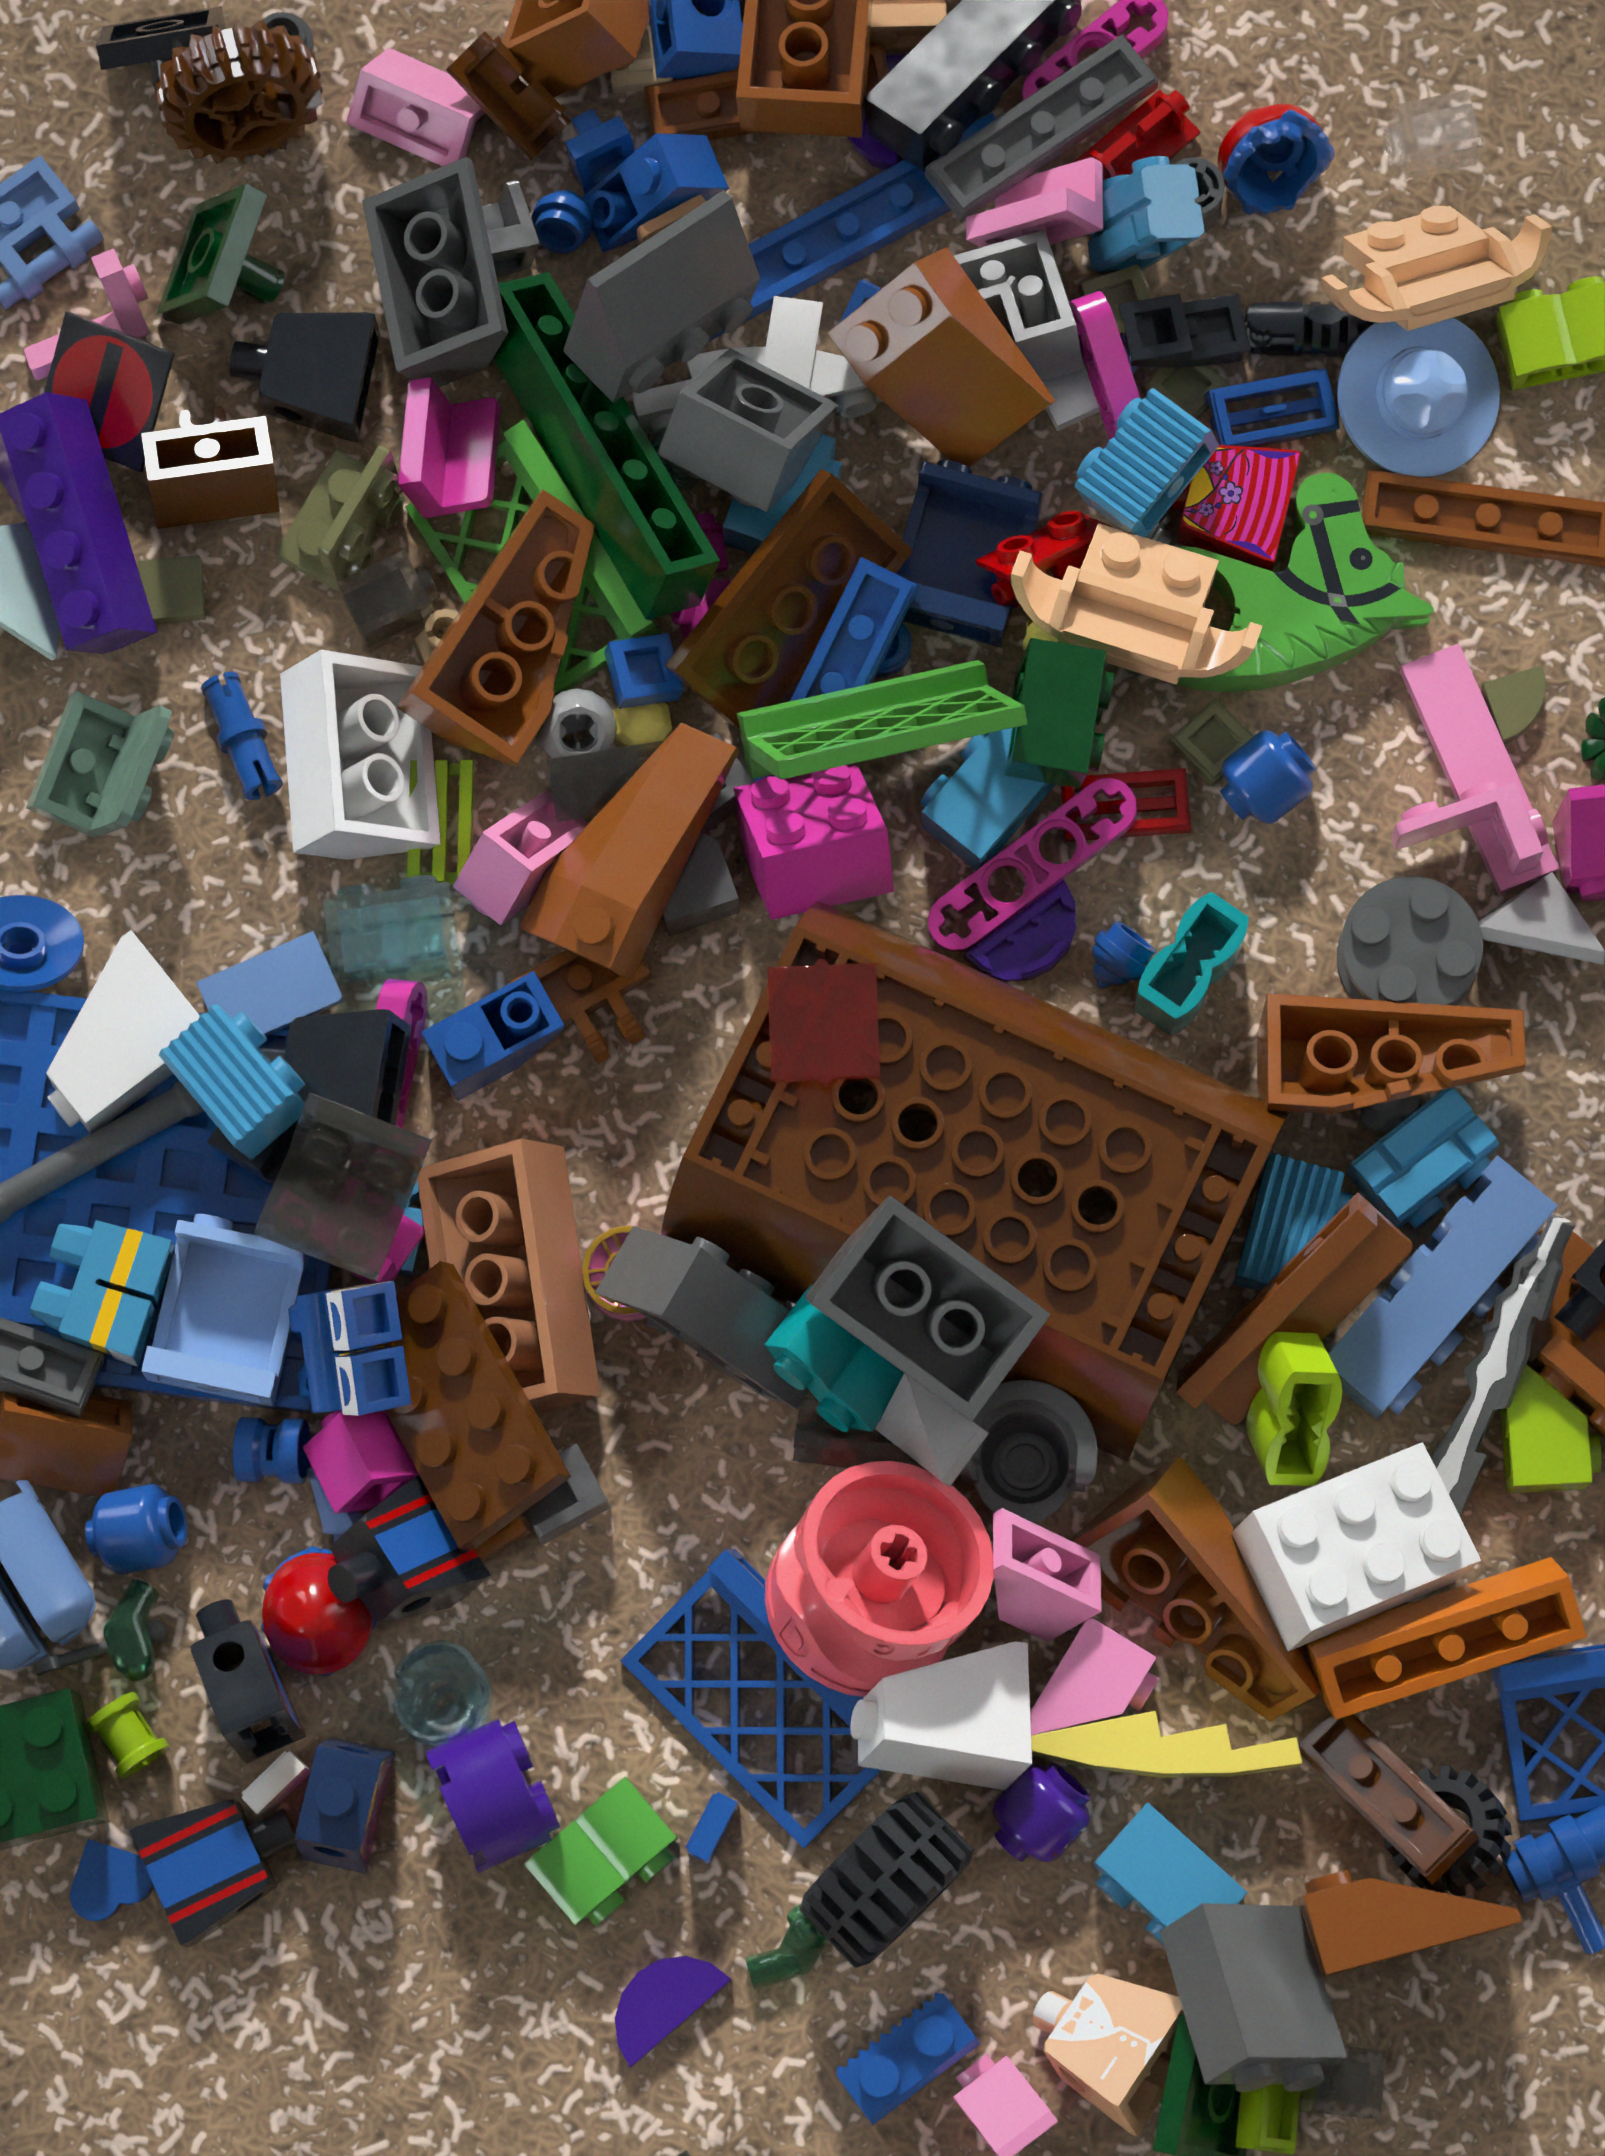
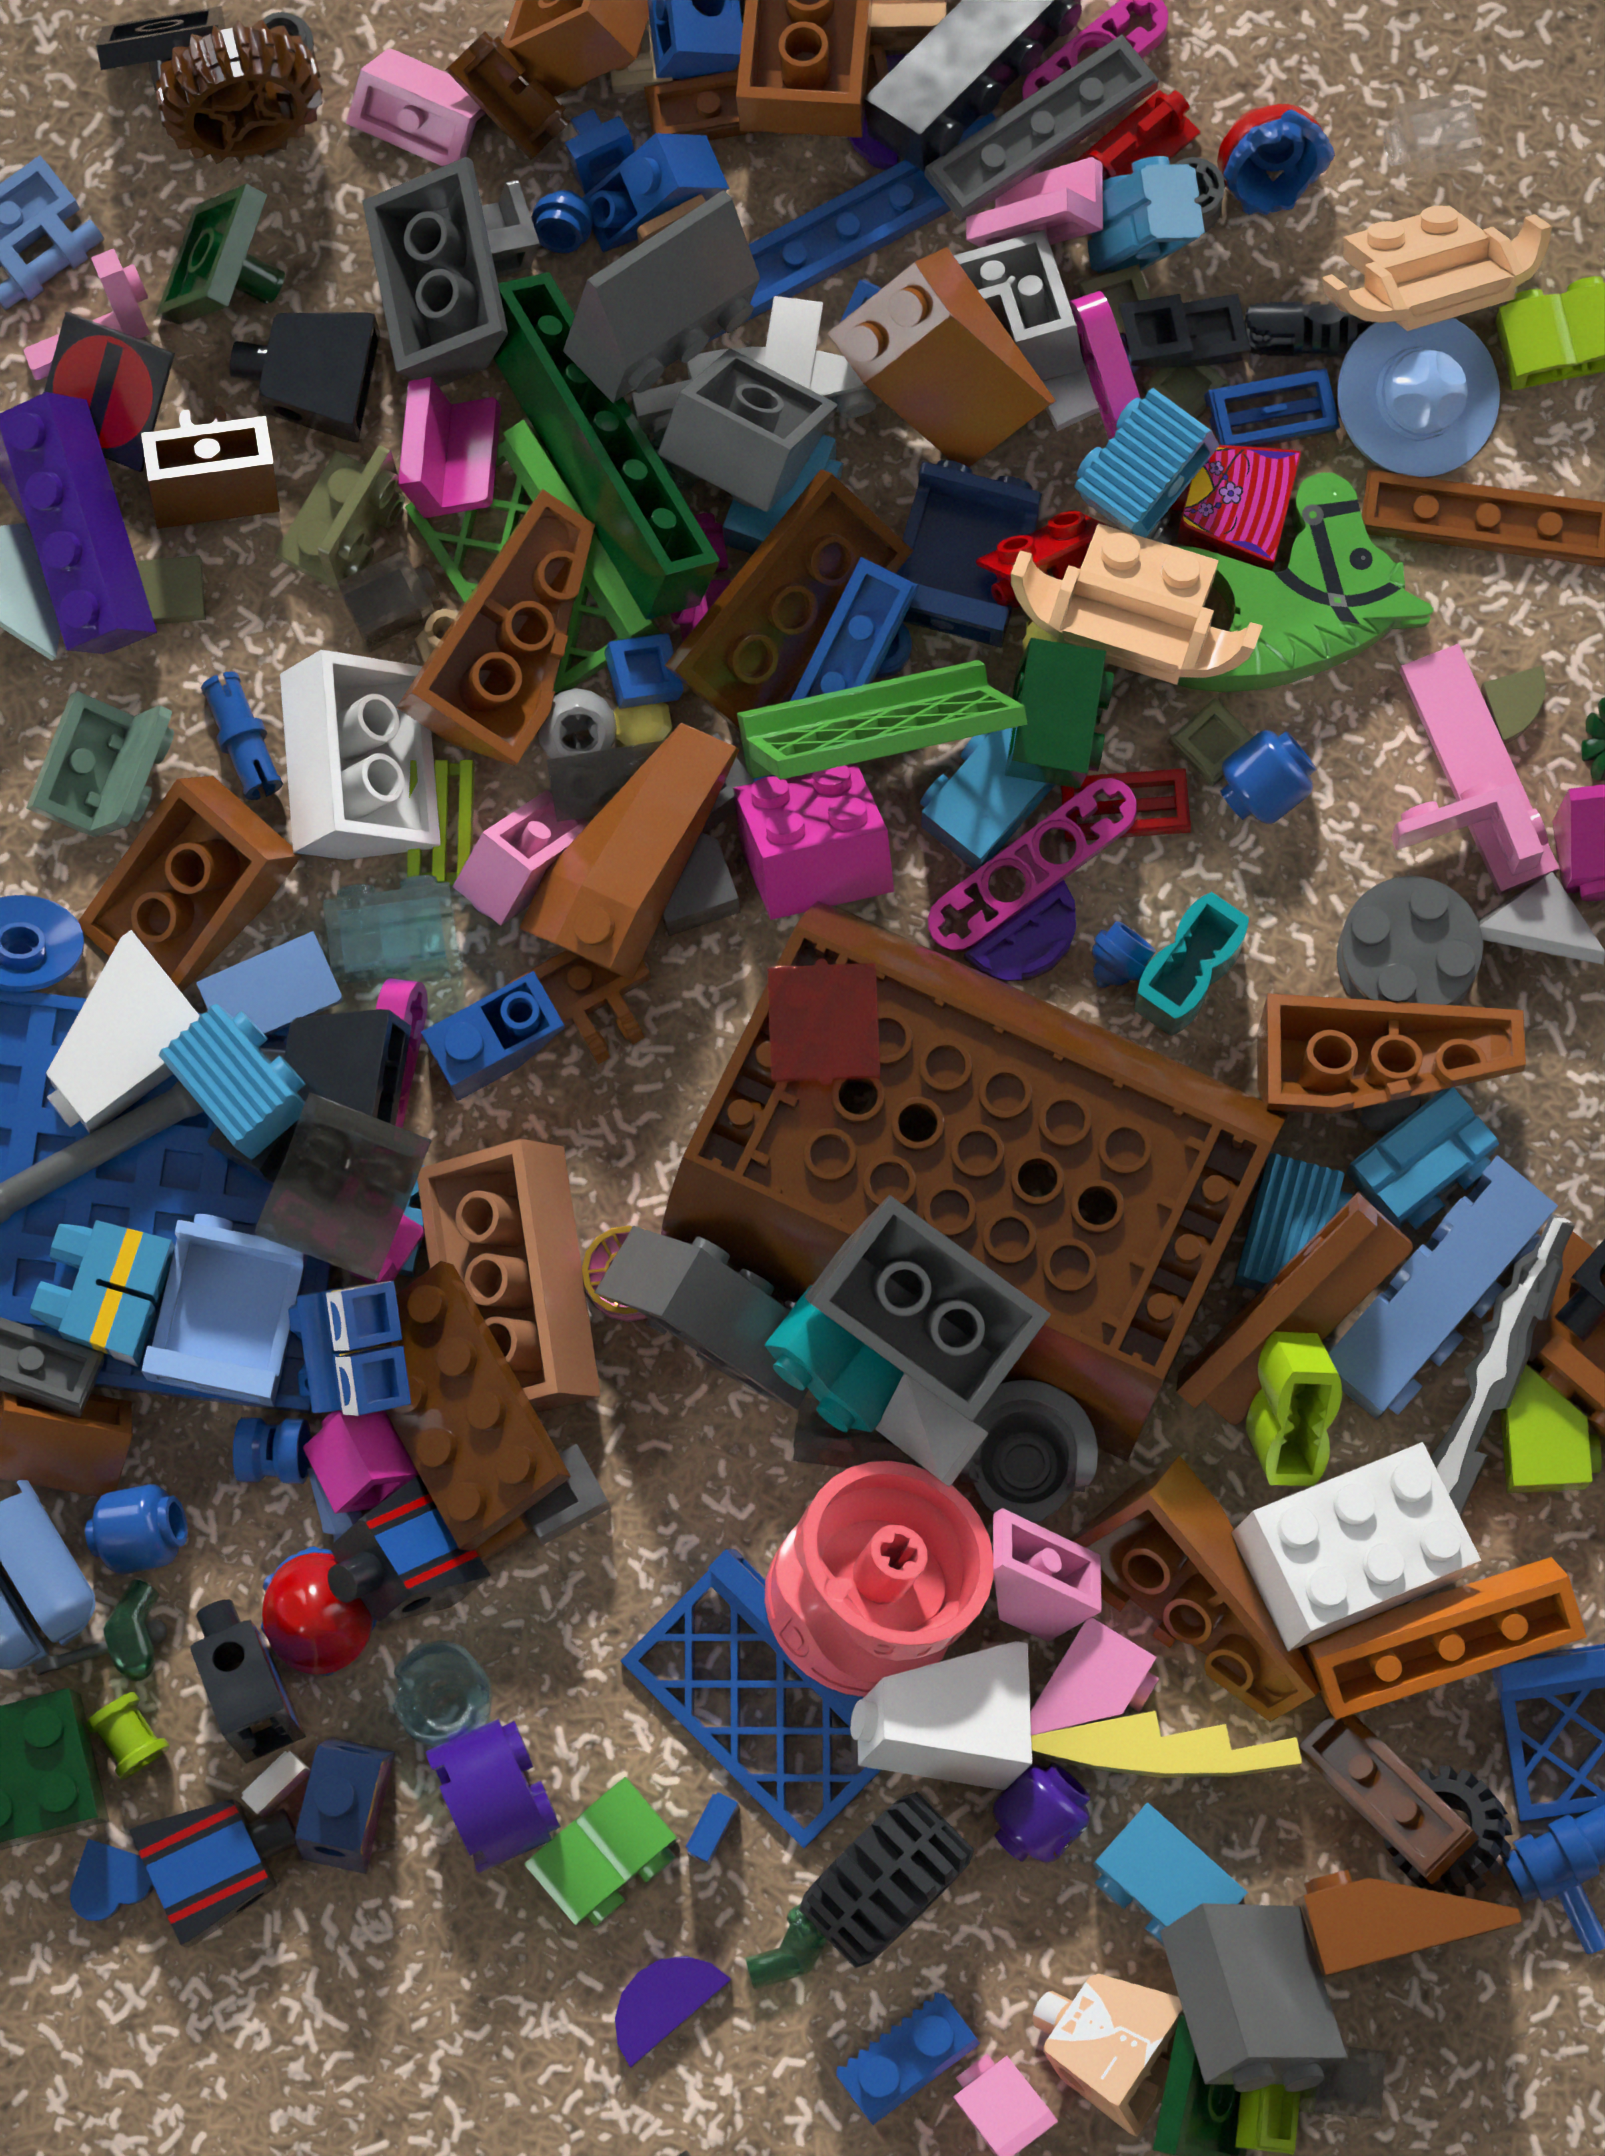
none -> dark orange slope [78,776,302,993]

